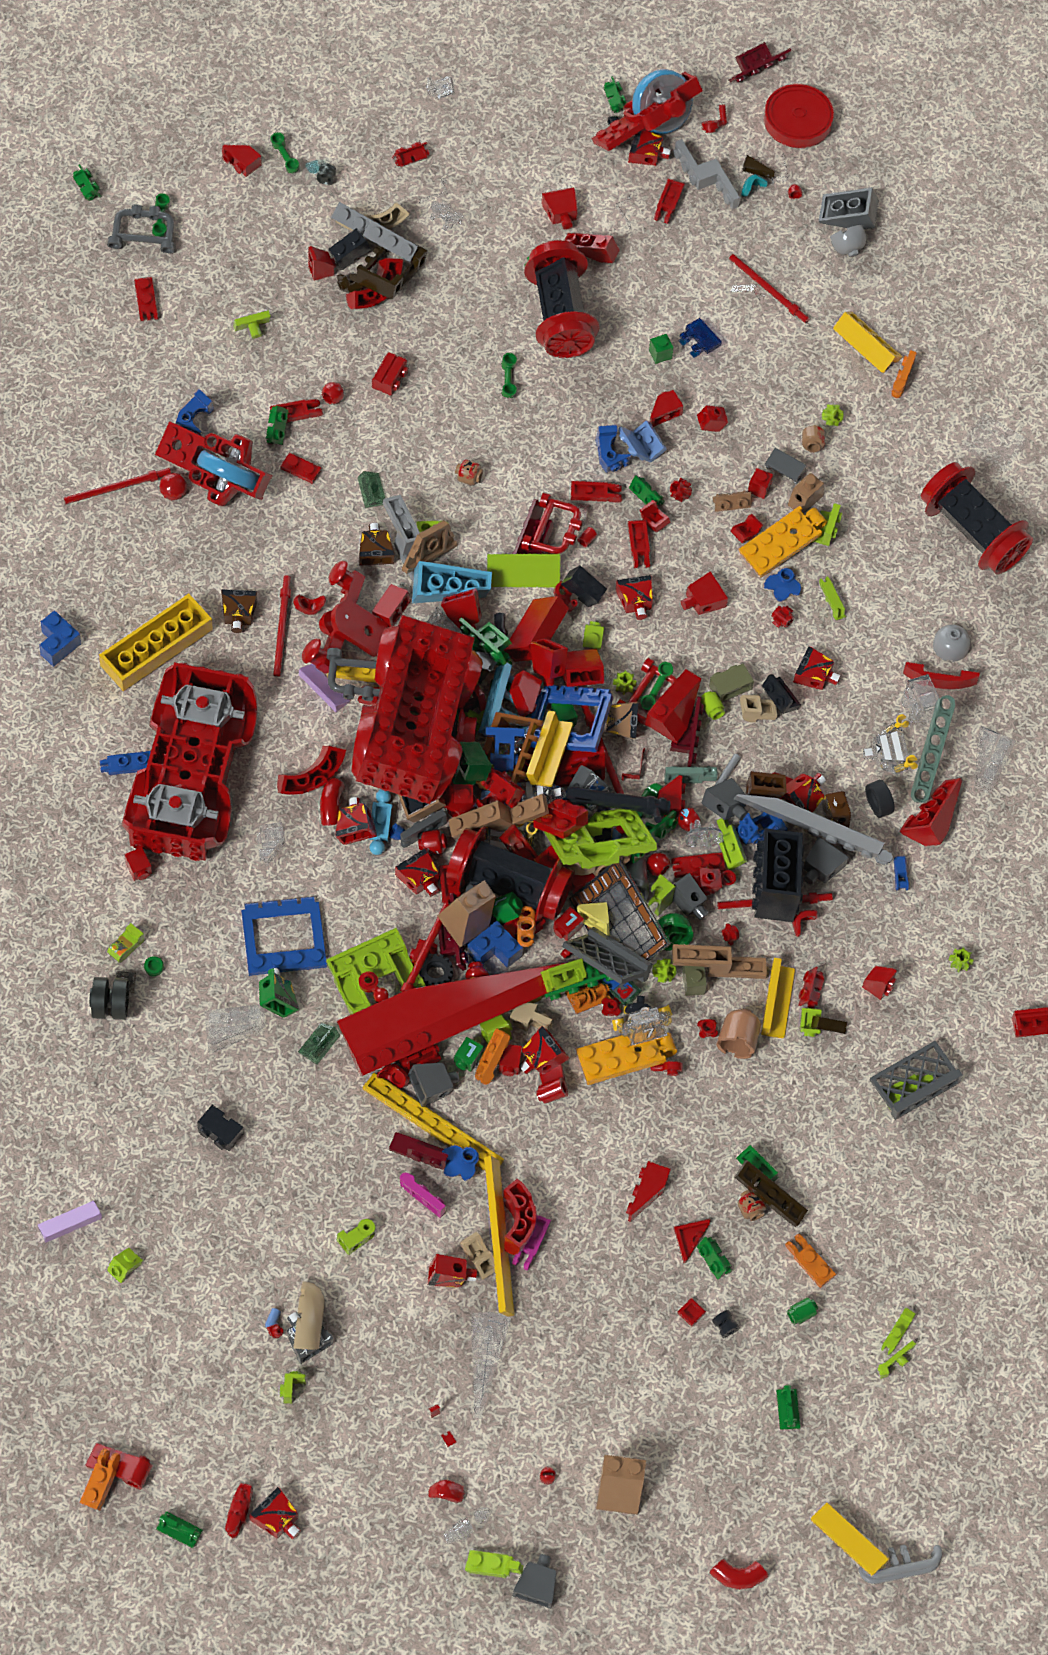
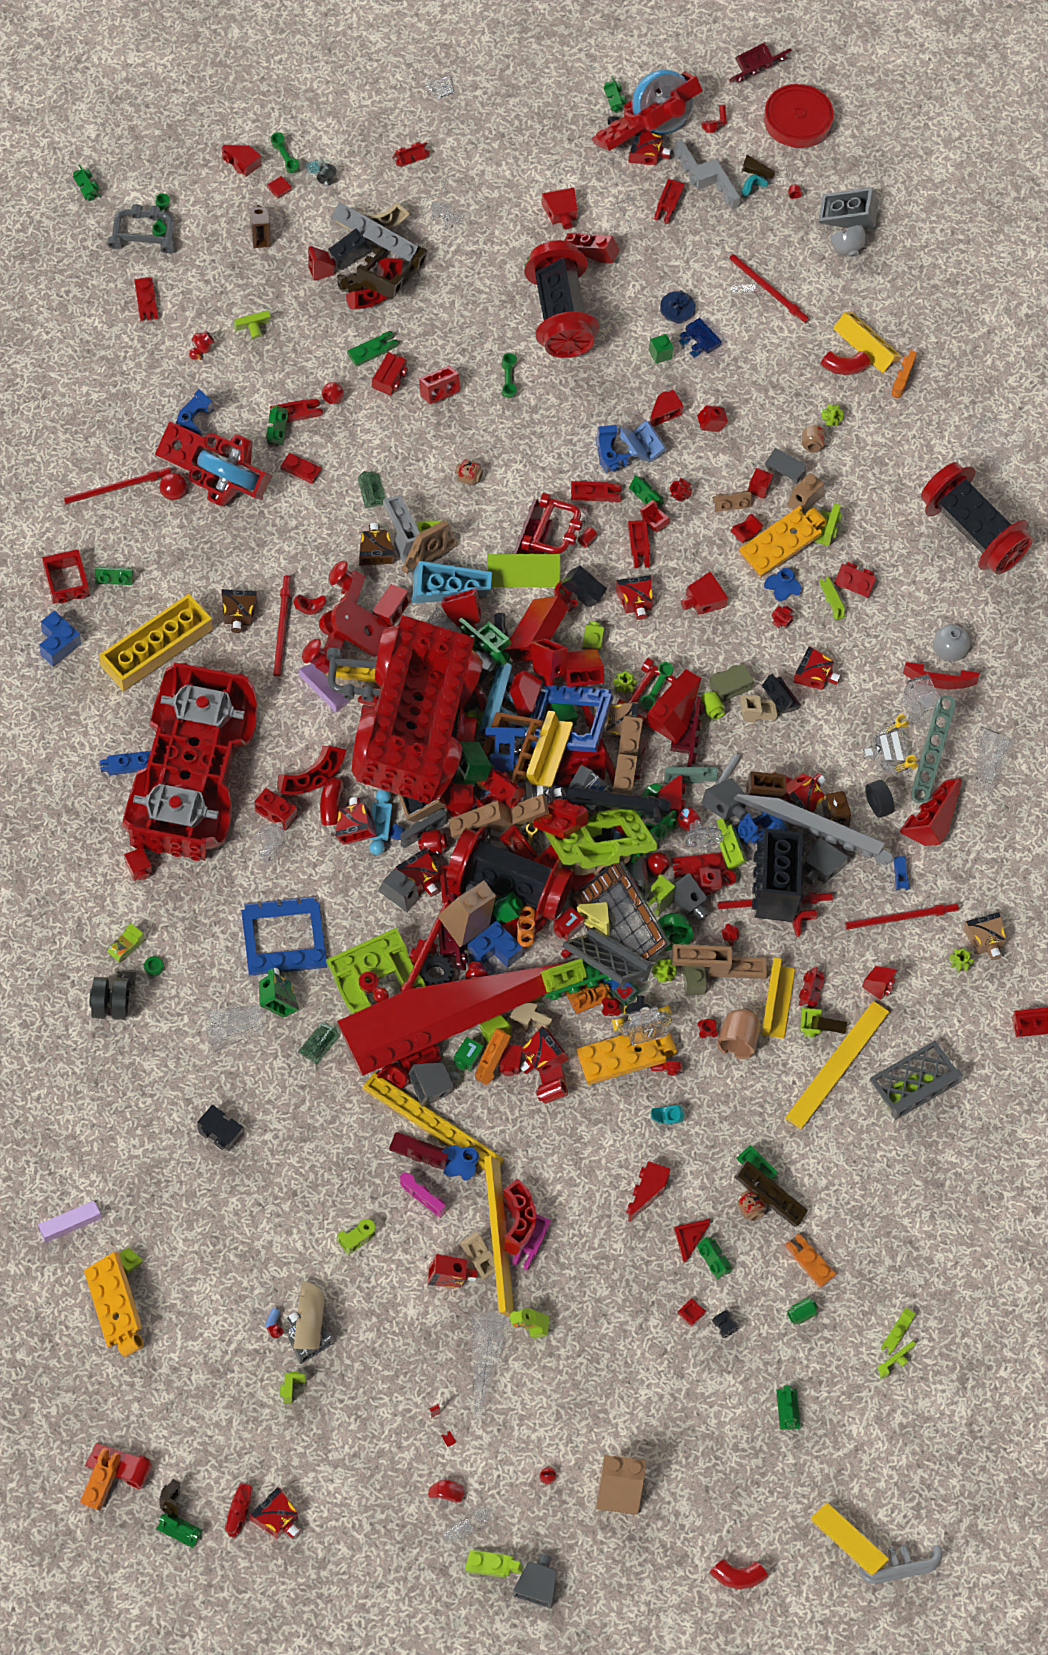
none -> red window [42,549,90,604]
none -> light orange hinge [84,1252,144,1357]
none -> green hinge [95,566,133,585]
none -> dark brown bracket [159,1479,180,1517]
none -> red animal [189,331,215,360]
none -> reddish brown torso [249,205,271,248]
none -> red brick [254,788,297,831]
none -> red tile [267,176,292,199]
none -> green hinge [347,331,399,367]
none -> dark grey torso [378,868,419,912]
none -> red brick [419,365,461,404]
none -> lime leg [510,1308,550,1339]
none -> medium nougat bracket [610,716,643,810]
none -> teal hair [650,1105,685,1125]
none -> dark blue plate [660,290,695,324]
none -> yellow tile [785,1001,889,1130]
none -> red cylinder [820,351,871,376]
none -> red bracket [834,562,877,598]
none -> red bar [845,903,959,930]
none -> medium nougat torso [963,912,1006,960]

